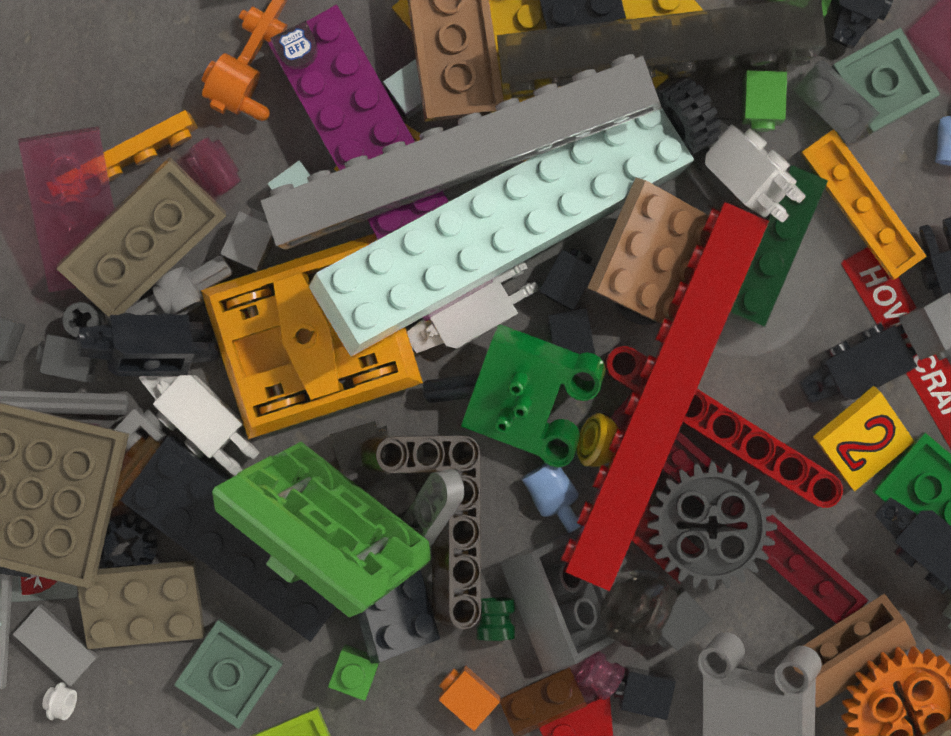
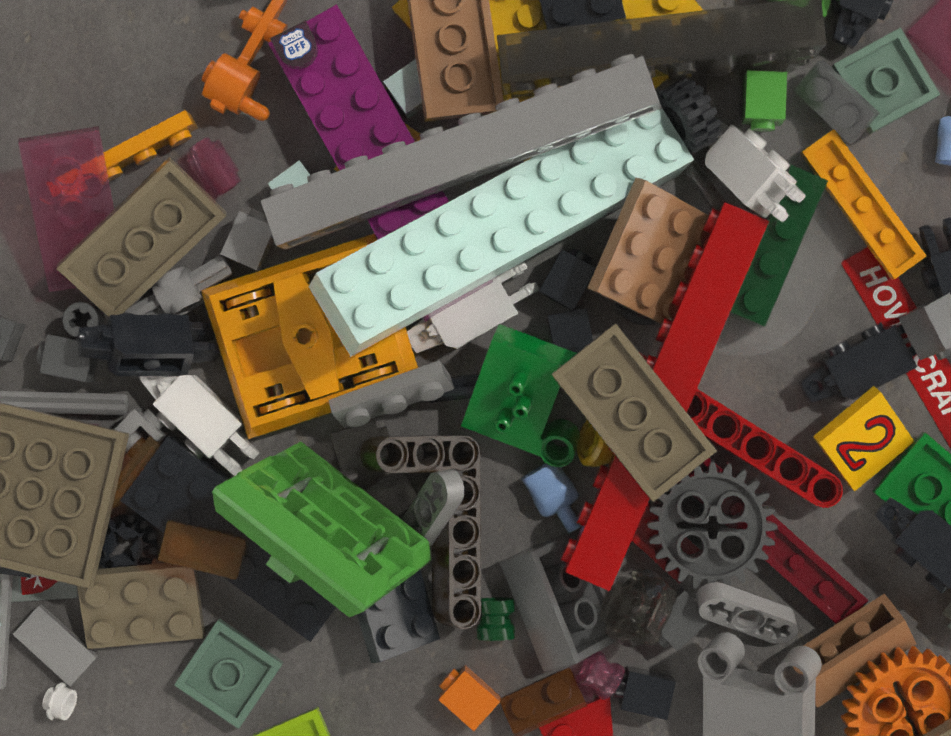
bright green brick [328,644,380,701] -> none
none -> clear orange plate [158,520,247,580]
none -> light grey plate [329,360,454,428]
none -> dark tan plate [551,323,717,502]
none -> light grey beam [696,582,798,643]

